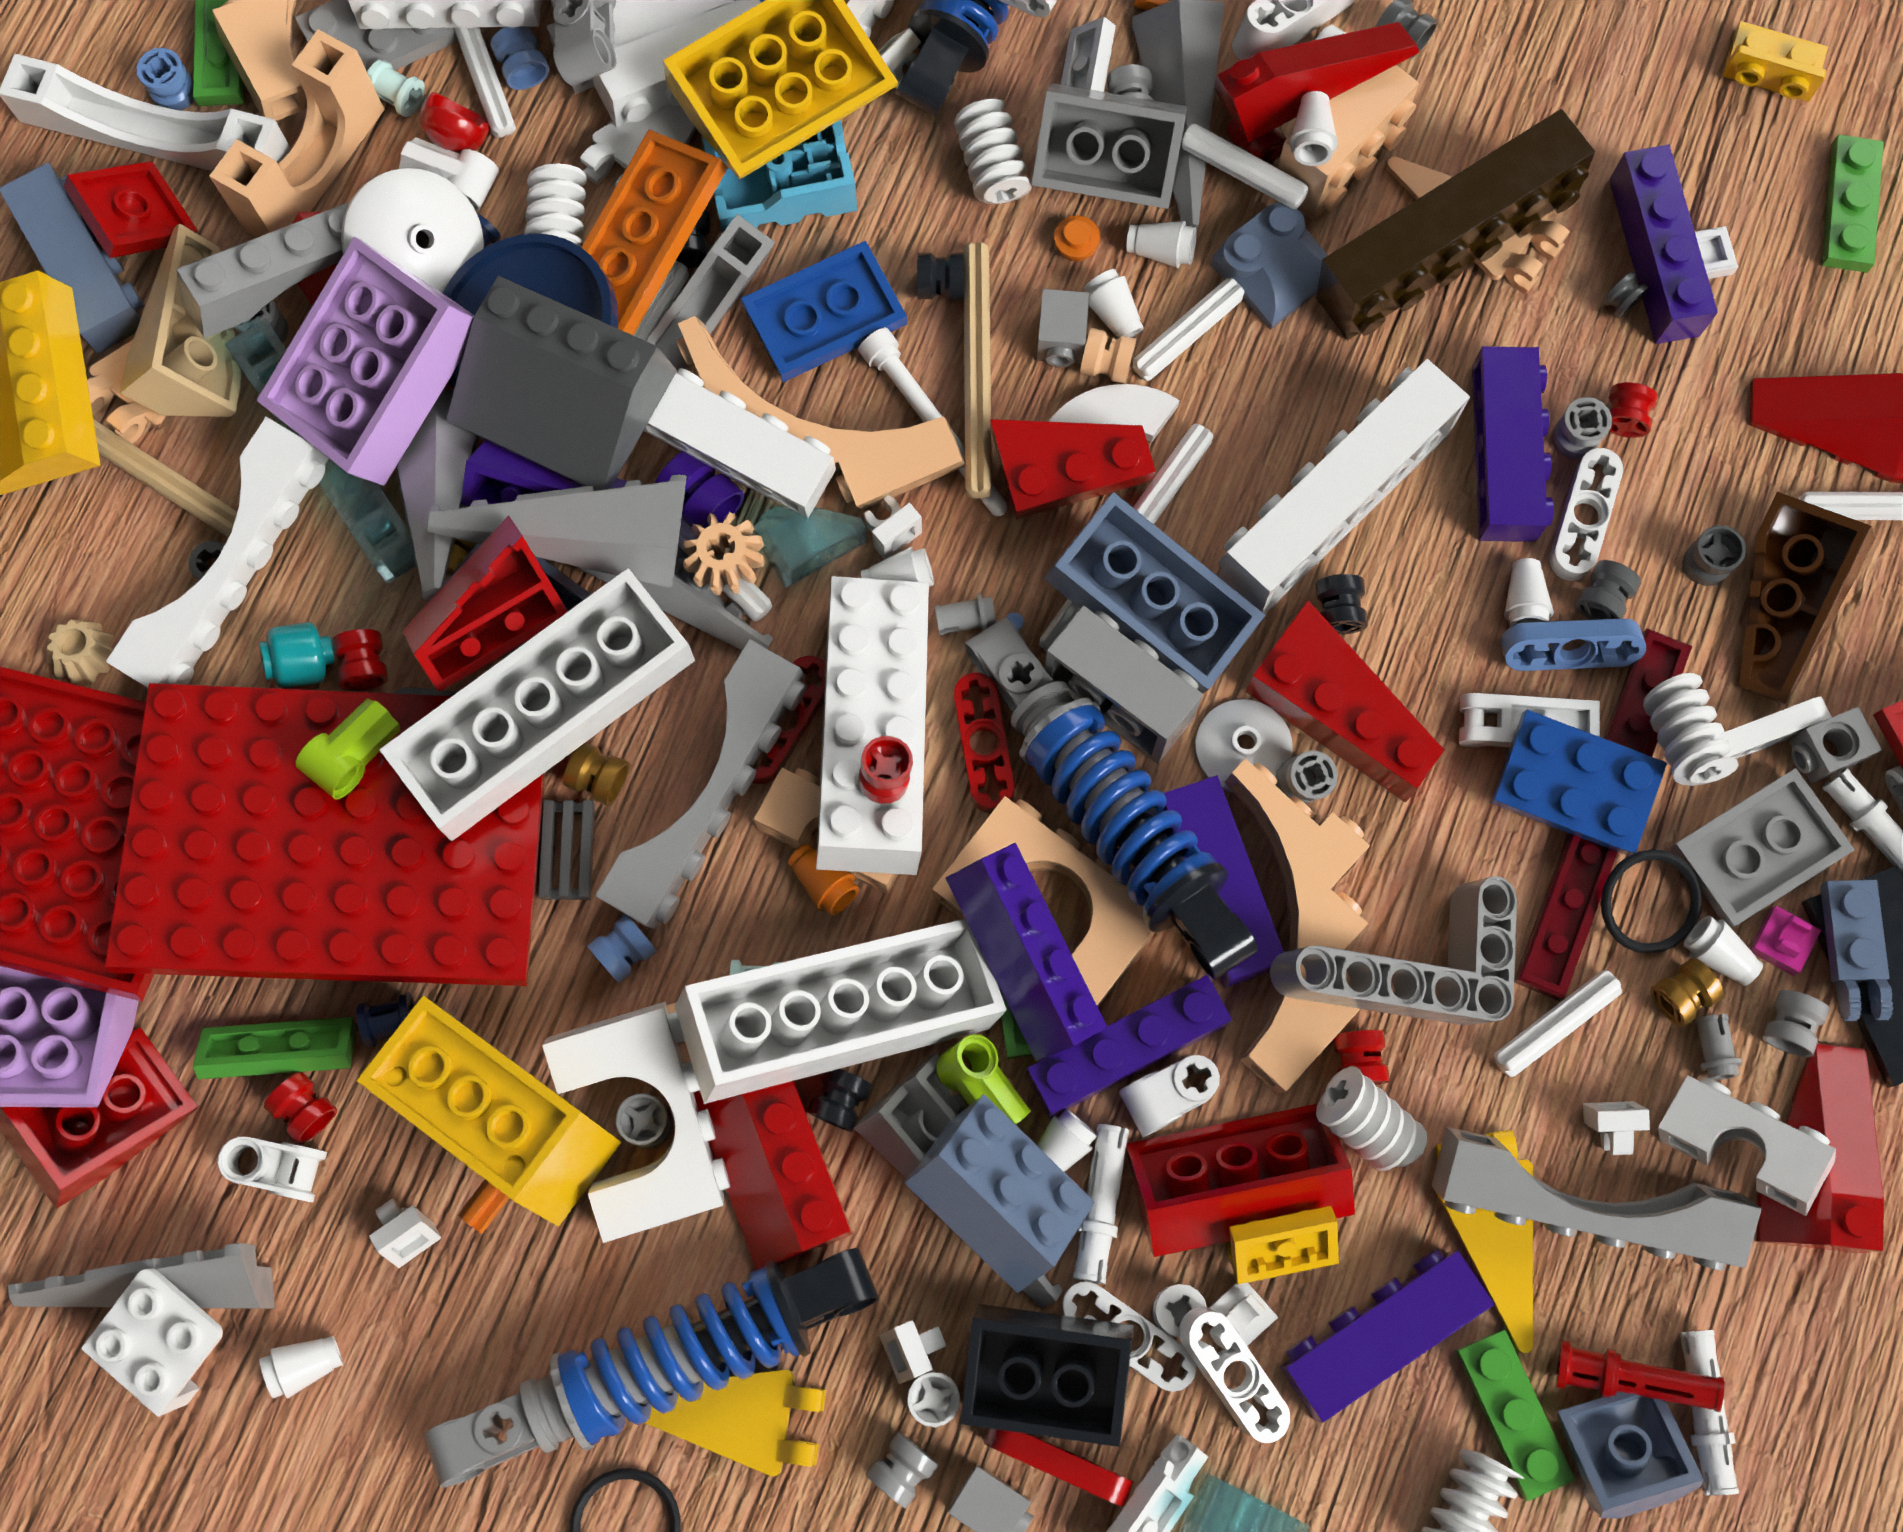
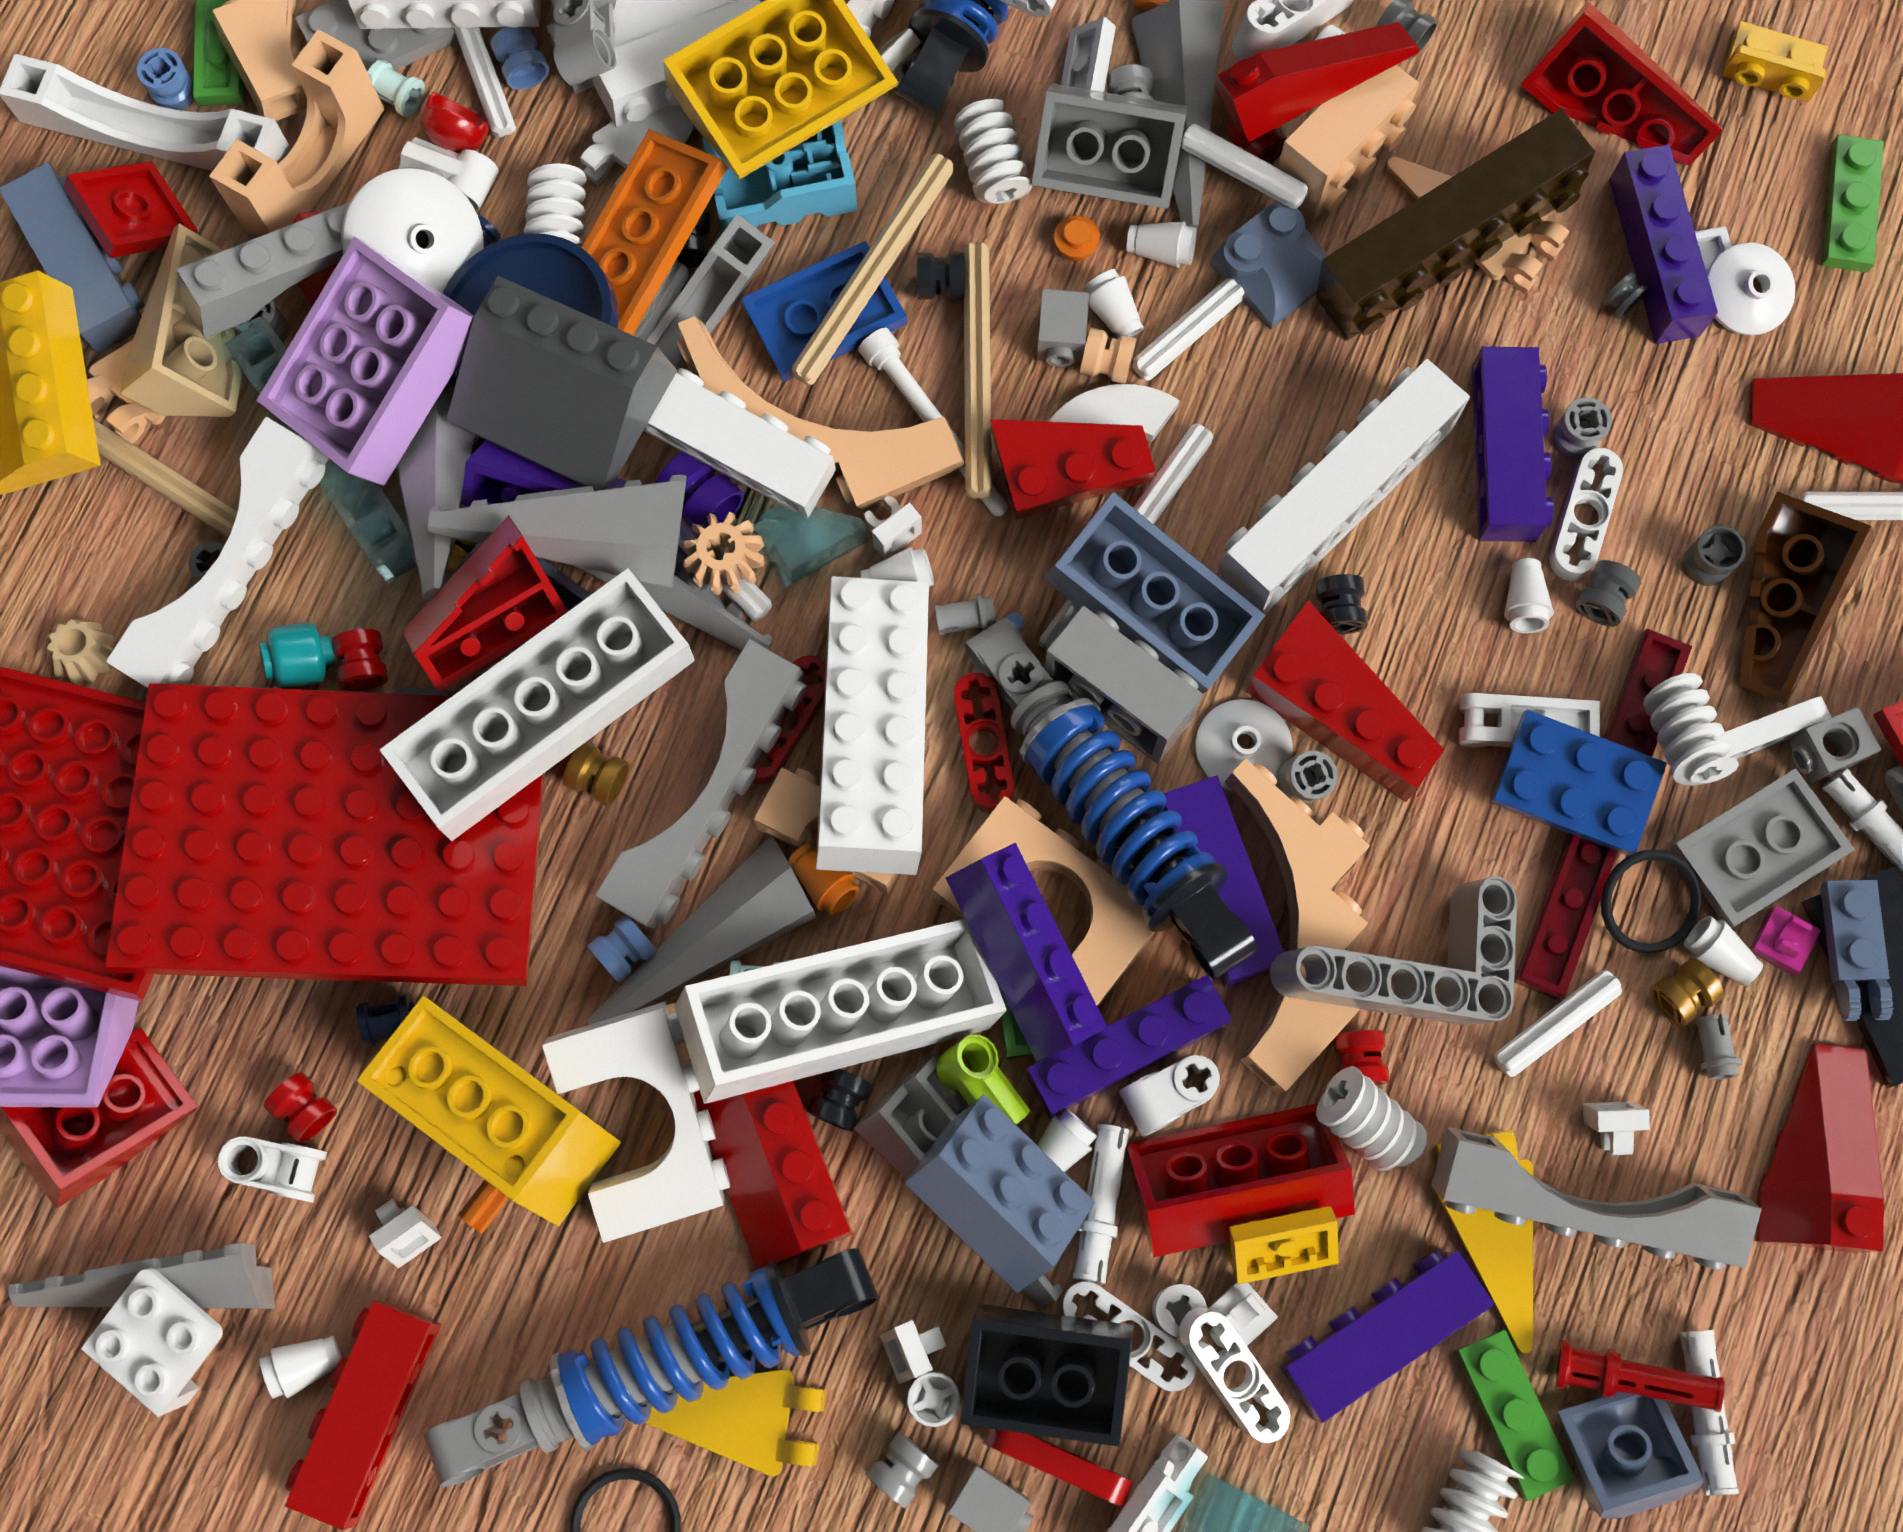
bright green plate [193,1017,357,1079] -> none
lime piece [295,698,401,800] -> none
dark grey tile [539,800,595,900] -> none
light grey wheel [616,1094,673,1149] -> none
red wheel [858,736,913,804] -> none
white cone [1290,91,1338,166] -> none
medium blue beam [1501,619,1646,671] -> none
red wheel [1608,382,1658,438] -> none
white arch [1658,1075,1836,1216] -> none
light grey wheel [1763,990,1829,1057] -> none
none -> red brick [285,1301,442,1530]
none -> light grey wedge [587,836,816,1025]
none -> tan axle [792,153,953,385]
none -> red wedge [1521,1,1723,166]
none -> white dish [1707,243,1795,336]

